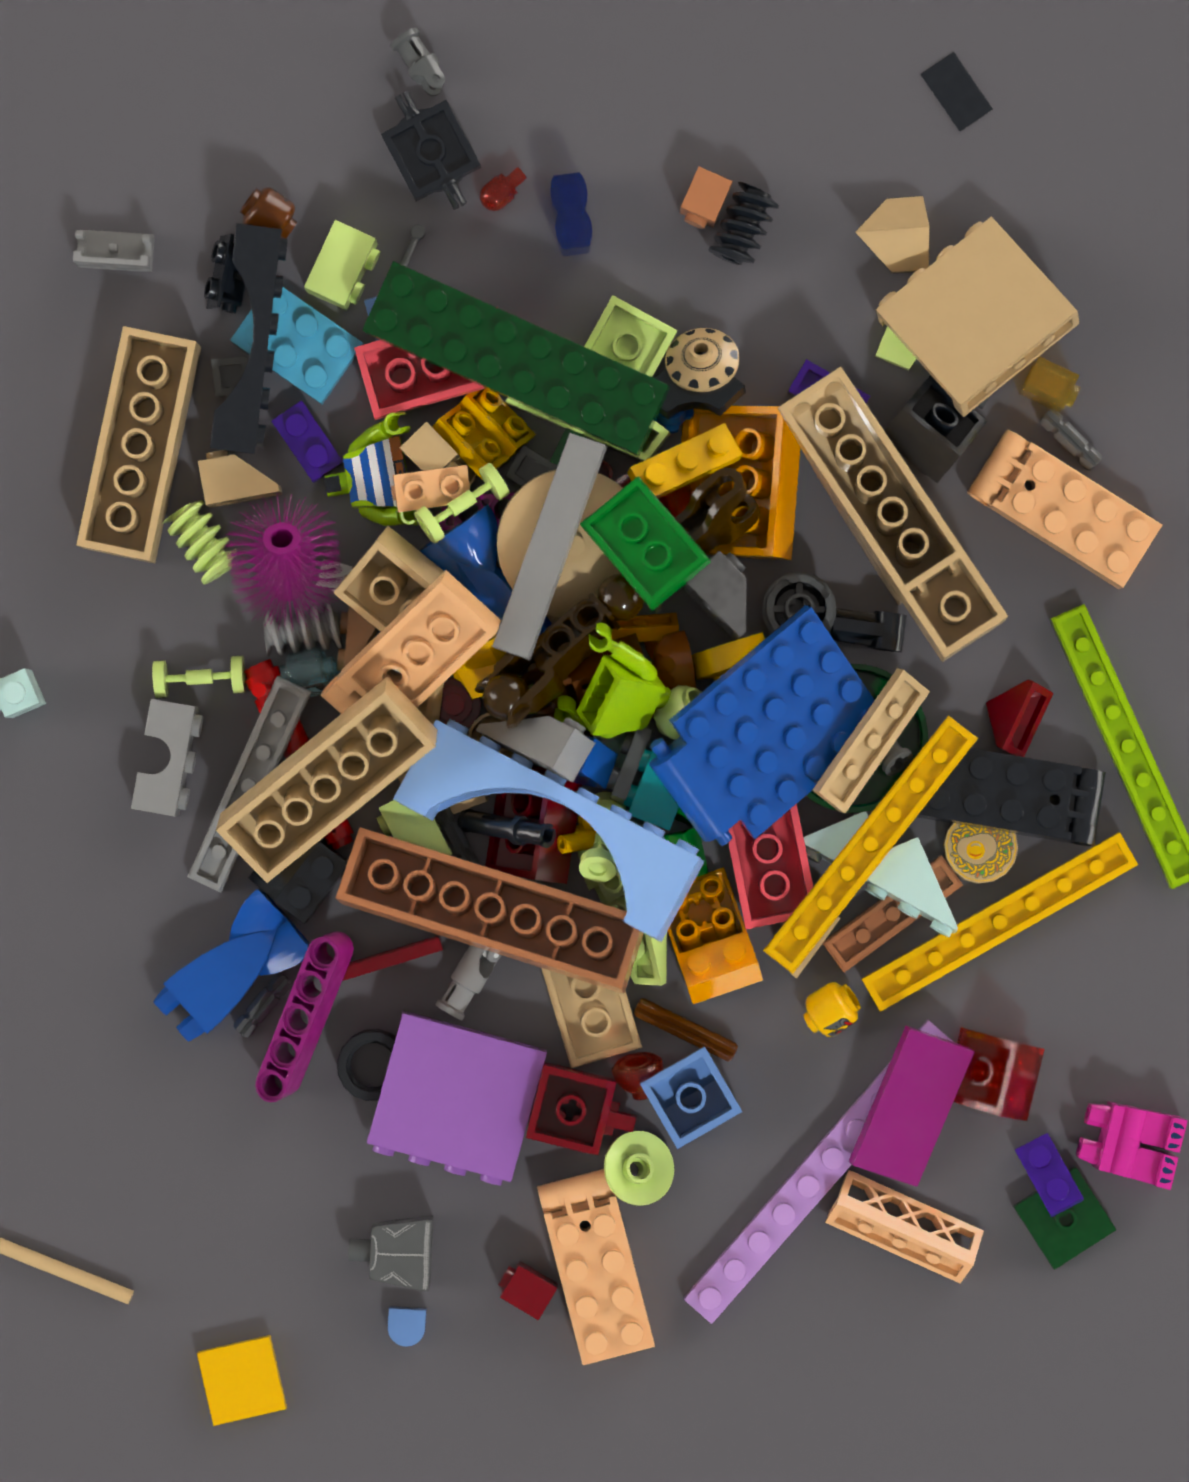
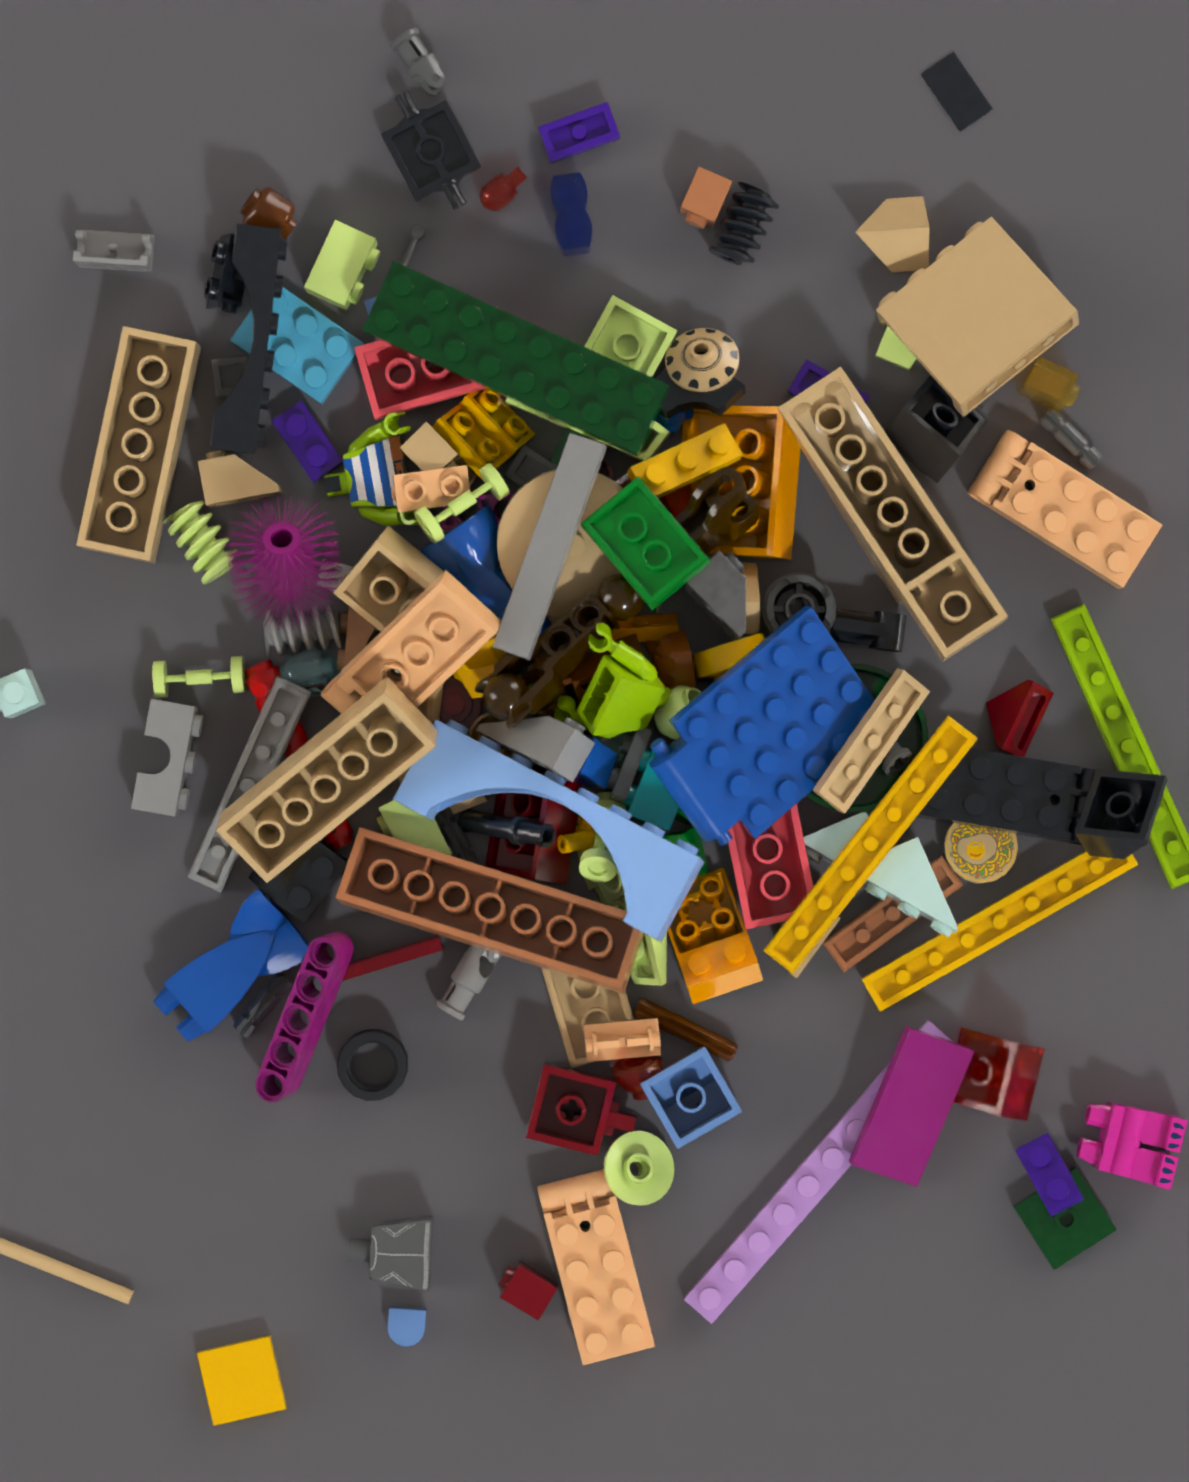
medium lavender panel [367,1010,547,1185] -> none
yellow head [803,982,861,1037] -> none
light nougat fence [825,1170,984,1284] -> none
none -> dark purple plate [538,102,620,164]
none -> light nougat hinge [584,1018,661,1062]
none -> tan tile [742,563,760,634]
none -> black slope [1075,769,1168,859]

